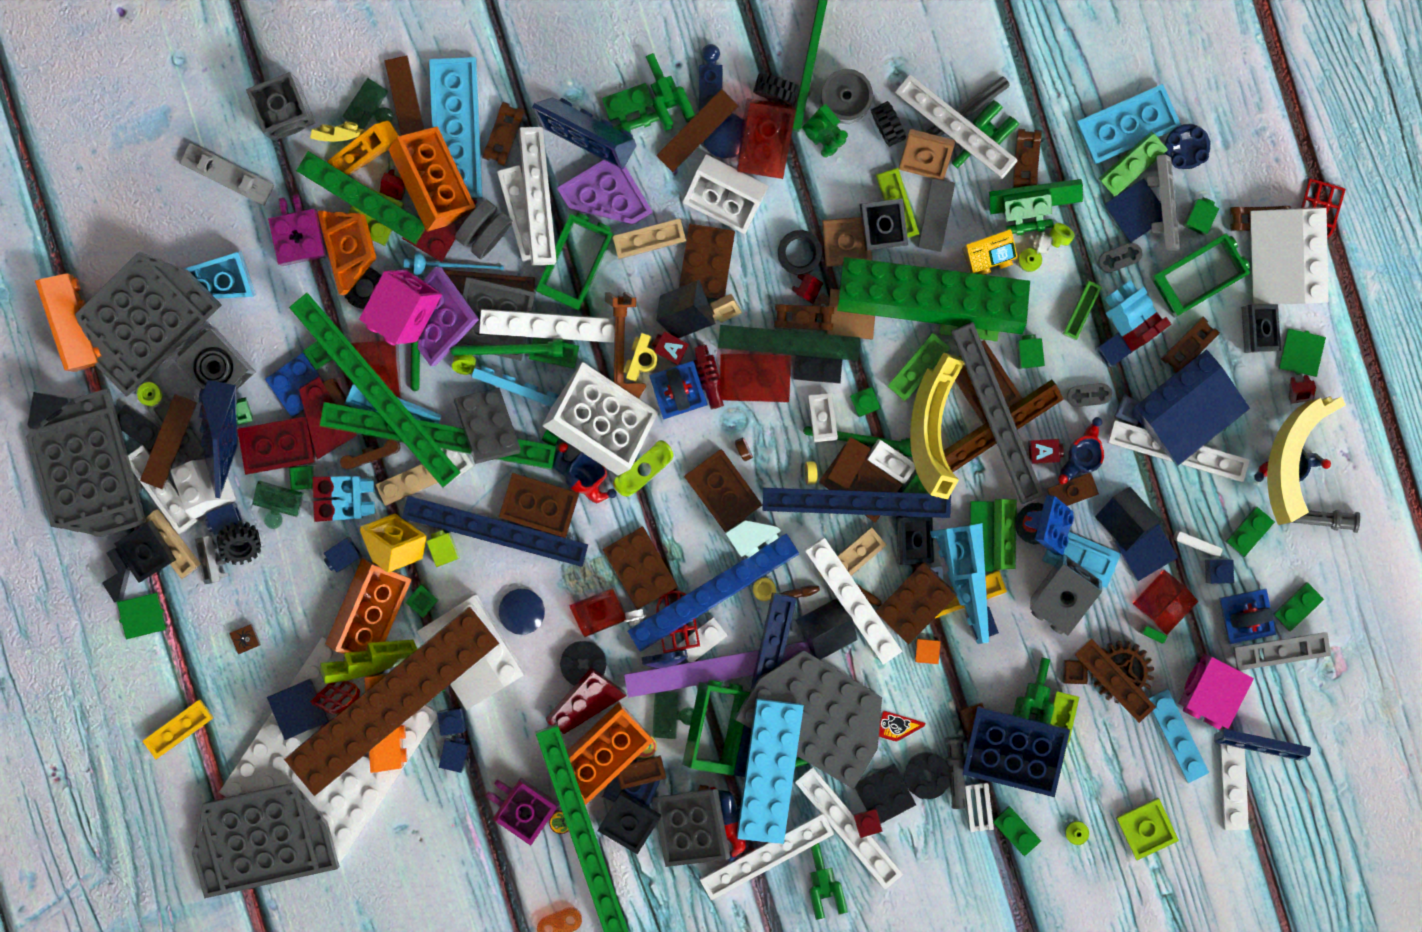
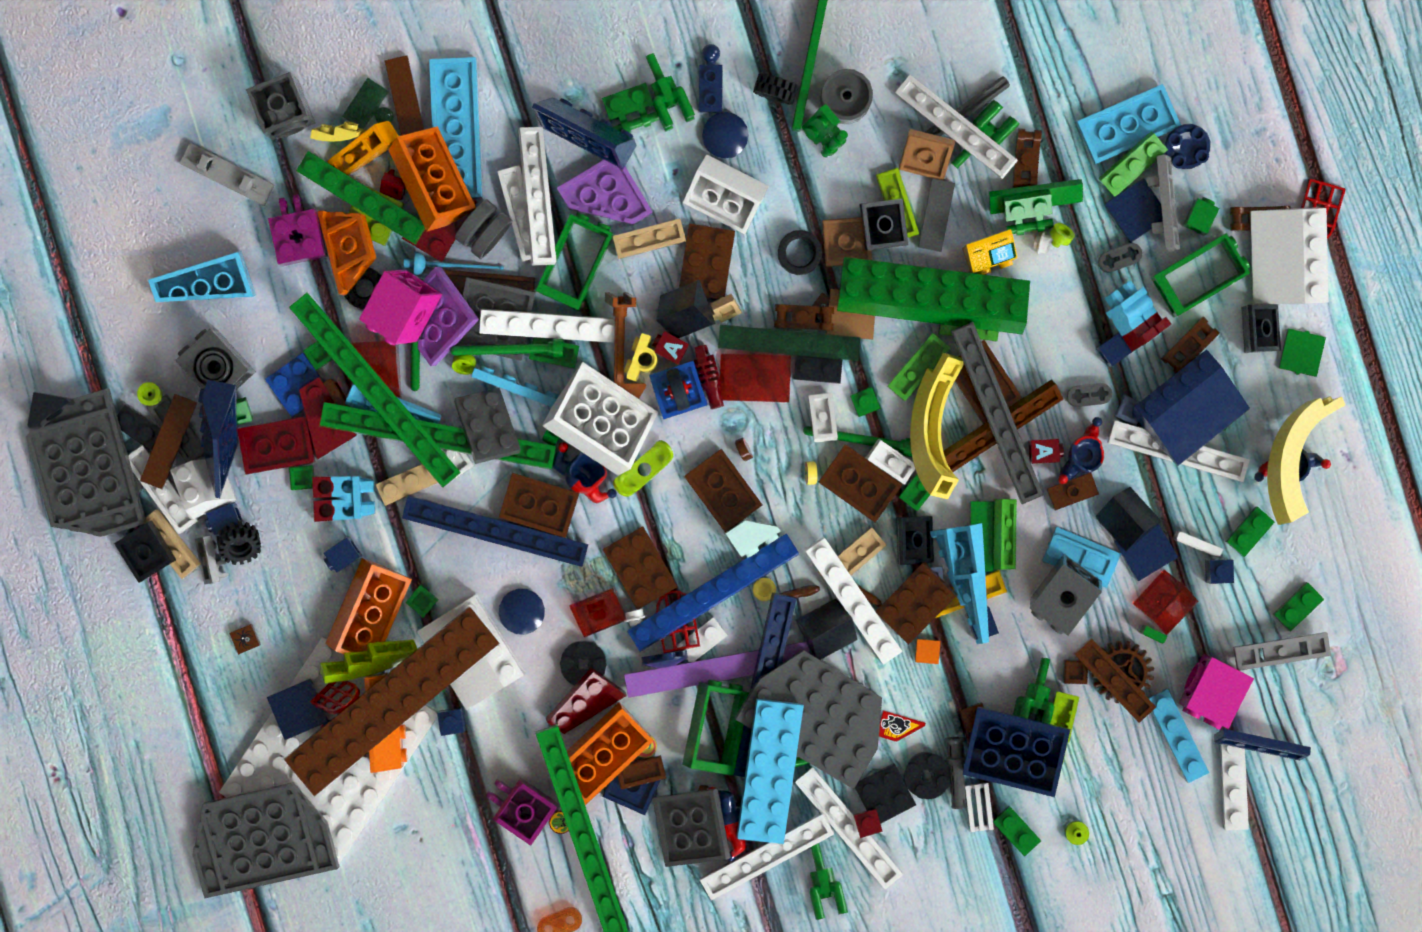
orange slope [35,273,101,372] -> none
dark grey plate [75,251,222,397] -> none
black slope [102,548,130,603] -> none
green piece [117,592,166,640] -> none
yellow plate [142,699,214,760] -> none
clear green plate [252,481,304,529] -> none
reddish brown plate [340,440,401,469] -> none
yellow slope [360,514,426,573] -> none
lime brick [427,530,460,567] -> none
dark blue brick [438,736,470,773] -> none
reddish brown plate [482,102,525,166] -> none
black plate [597,791,661,855] -> none
clear green plate [652,691,694,739] -> none
reddish brown tile [656,89,739,172] -> none
clear red slope [737,98,796,179] -> none
dark blue plate [762,487,951,518] -> none
dark red tile [792,273,823,304] -> none
reddish brown tile [828,437,871,489] -> none
black tyre [871,101,906,147] -> none
blue plate [1015,495,1074,556] -> none
green brick [1016,334,1045,369] -> none
lime tile [1018,248,1042,272] -> none
bright green piece [1062,281,1102,340] -> none
lime plate [1116,798,1179,861] -> none
blue plate [1219,589,1276,644] -> none
dark red tile [1288,375,1316,404] -> none
dark grey pin [1291,510,1360,533] -> none

